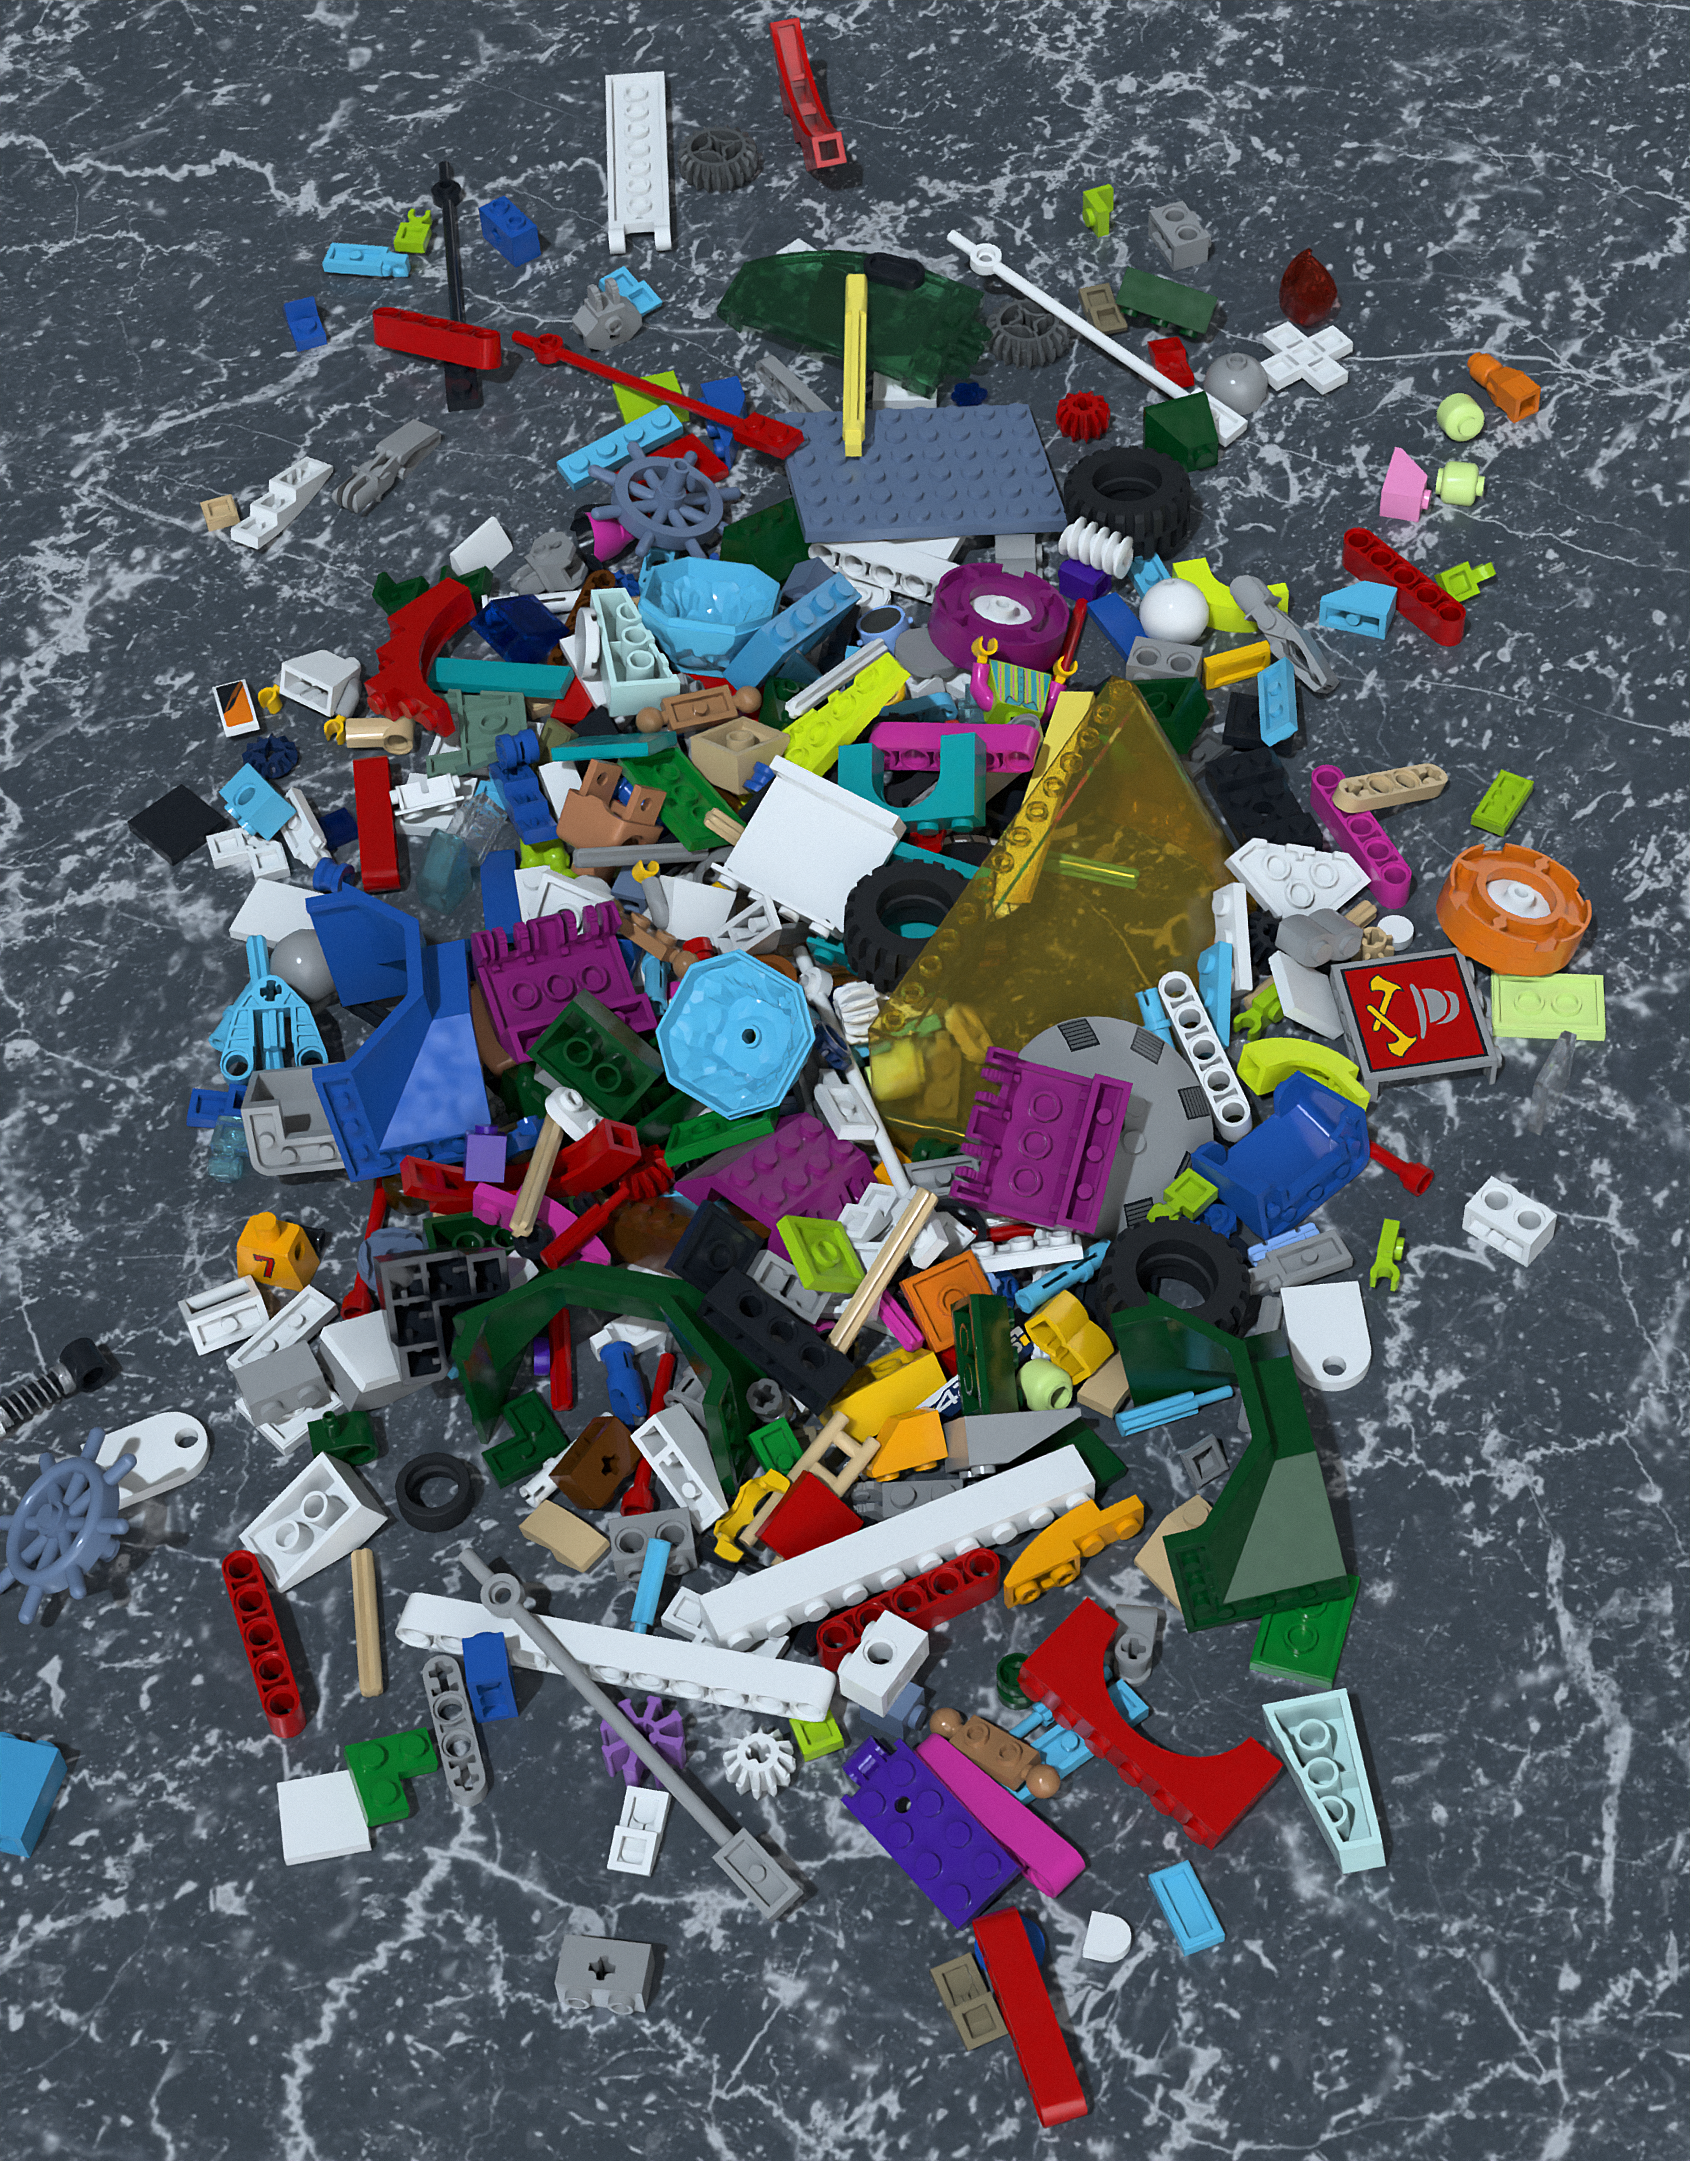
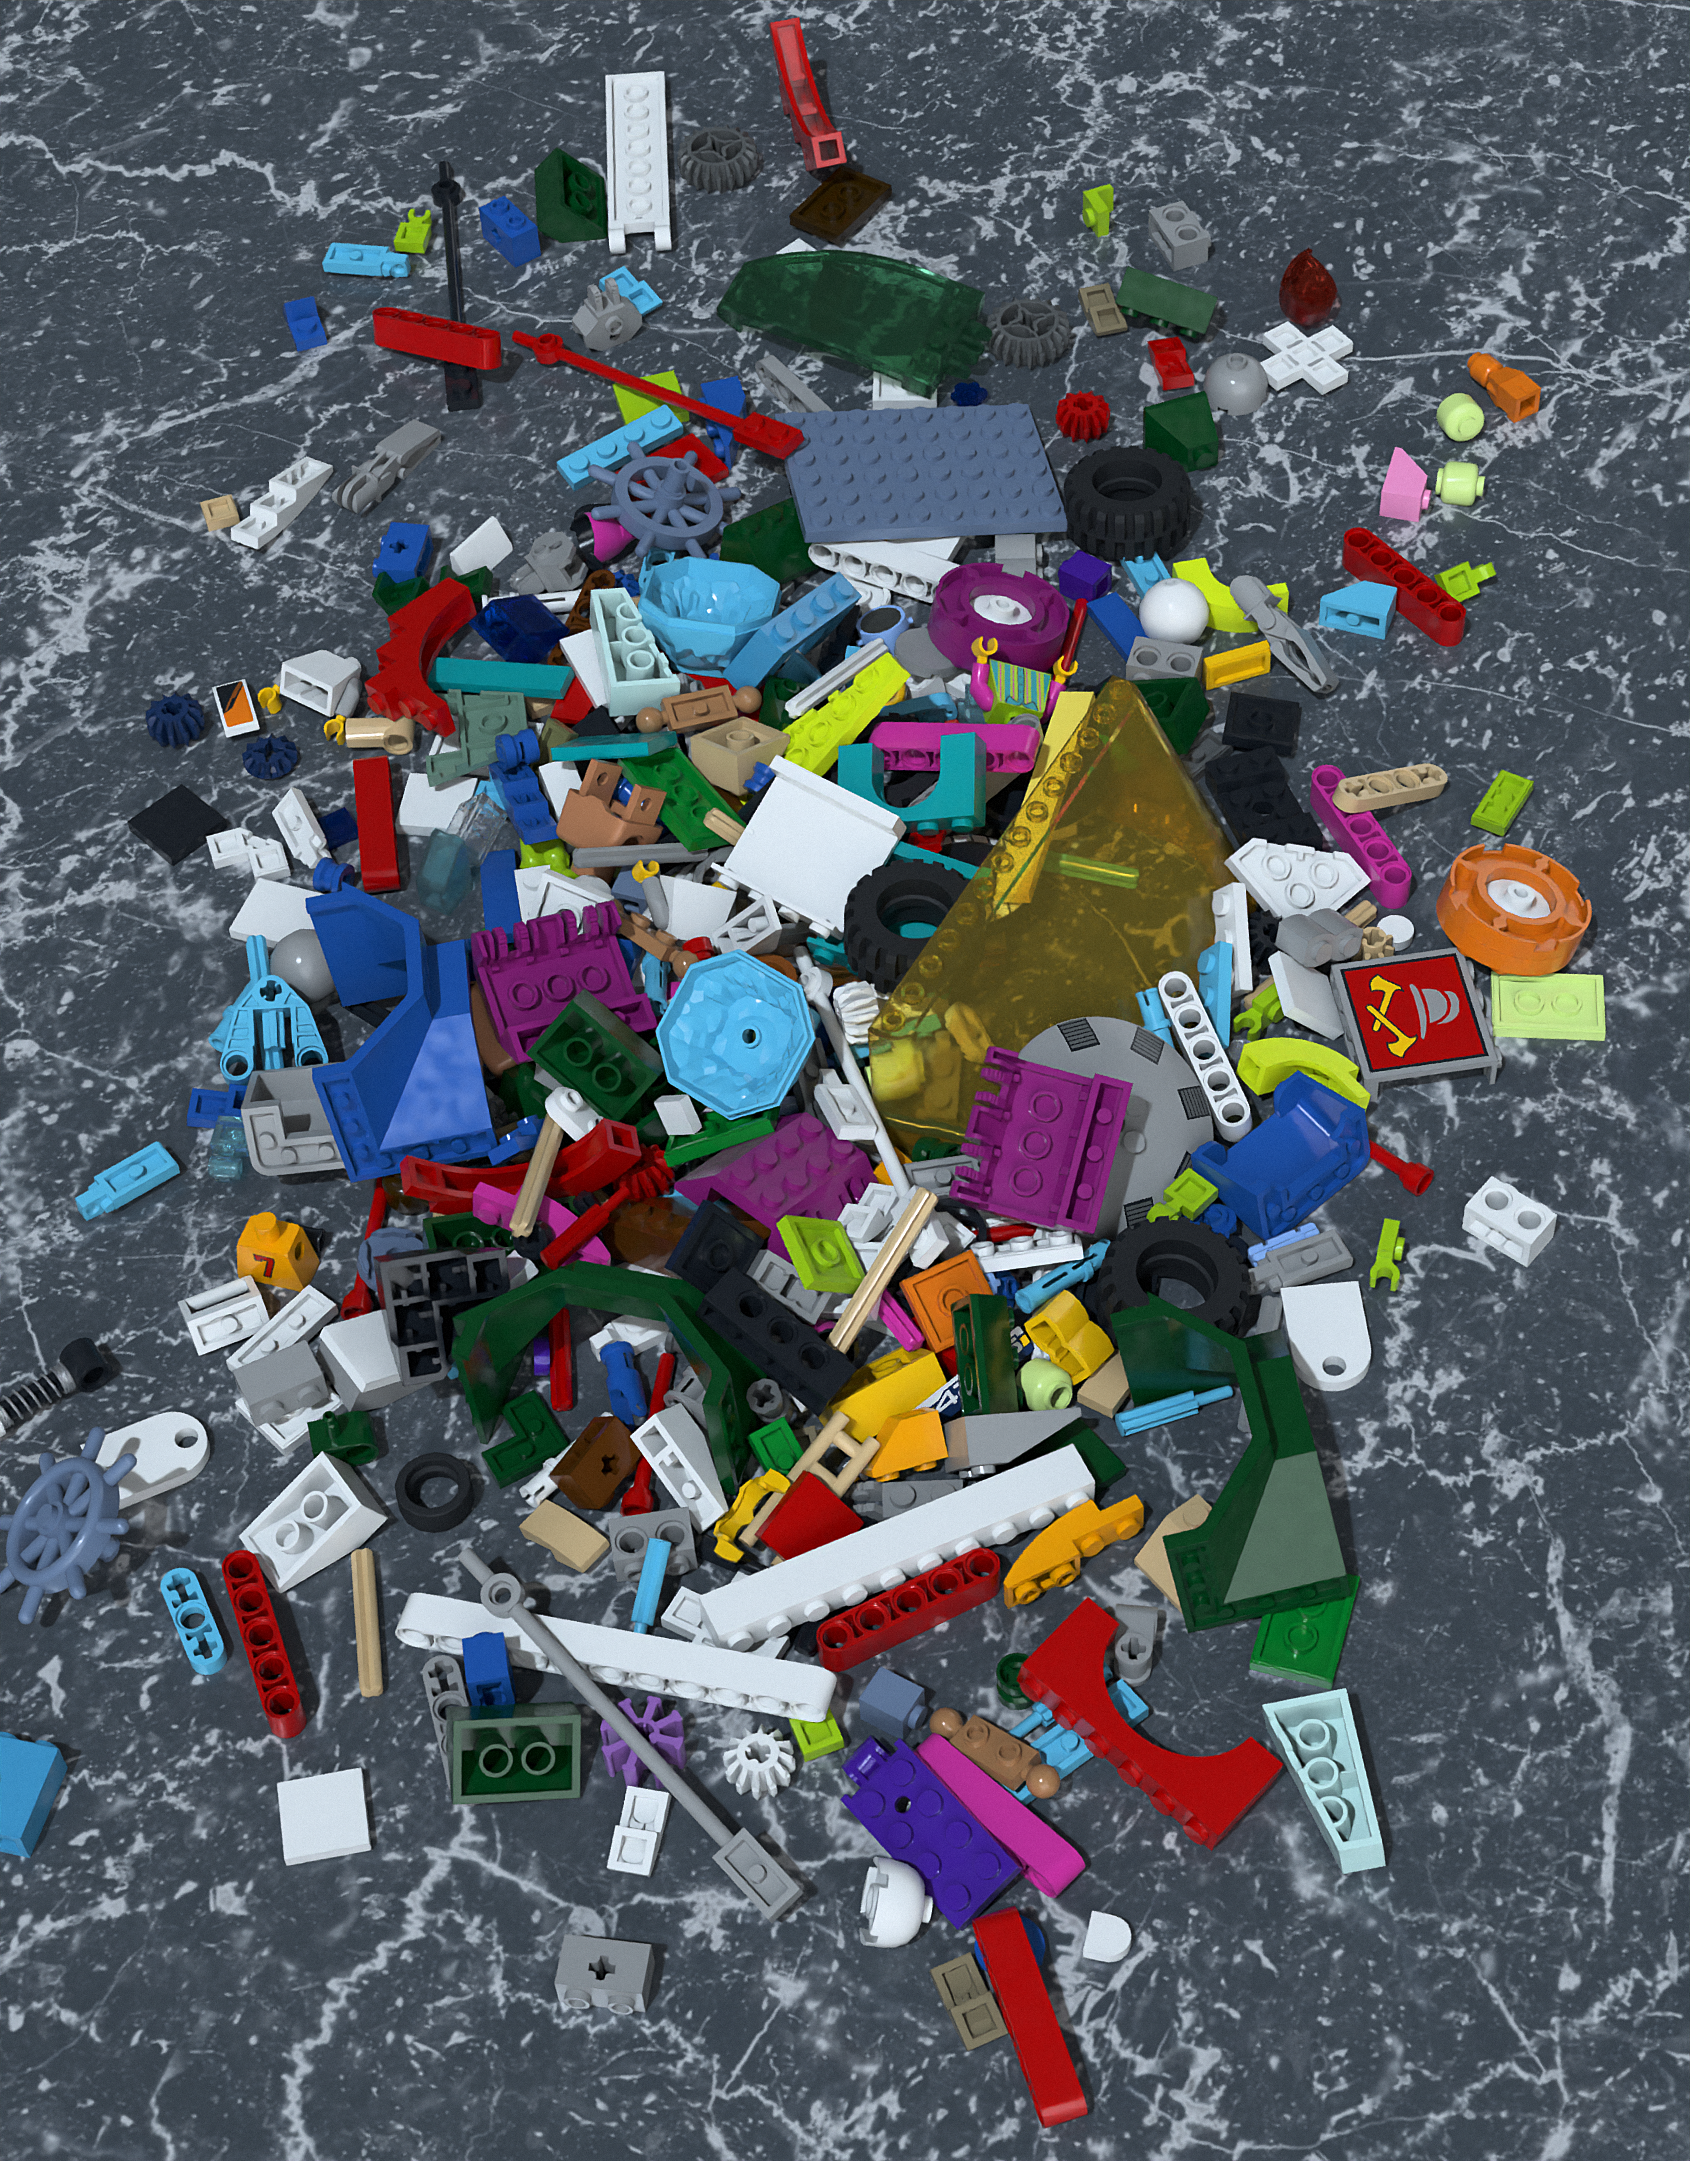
medium azure brick [219,762,297,841] -> none
green plate [343,1727,438,1827] -> none
white hinge [389,773,464,820] -> none
dark purple brick [462,1124,507,1183] -> none
white tile [575,607,600,677] -> none
sand blue brick [781,557,835,605] -> none
dark blue gear [814,1018,852,1071] -> none
white brick [837,1610,929,1718] -> none
light yellow piece [842,274,868,457] -> none
black tile [863,252,925,291] -> none
white bar [947,230,1248,447] -> none
white piece [1058,517,1133,579] -> none
medium azure tile [1148,1860,1225,1957] -> none
light grey slope [1179,1434,1229,1490] -> none
medium azure plate [1257,656,1298,747] -> none
clear tile [1527,1030,1577,1135] -> none
none -> medium azure hinge [75,1141,180,1221]
none -> dark blue gear [145,691,205,750]
none -> medium azure beam [160,1568,227,1675]
none -> blue brick [373,522,434,583]
none -> dark green slope [446,1701,581,1805]
none -> dark green slope [534,147,607,243]
none -> white tile [654,1094,702,1135]
none -> dark brown plate [789,165,892,245]
none -> white cylinder [860,1857,933,1948]

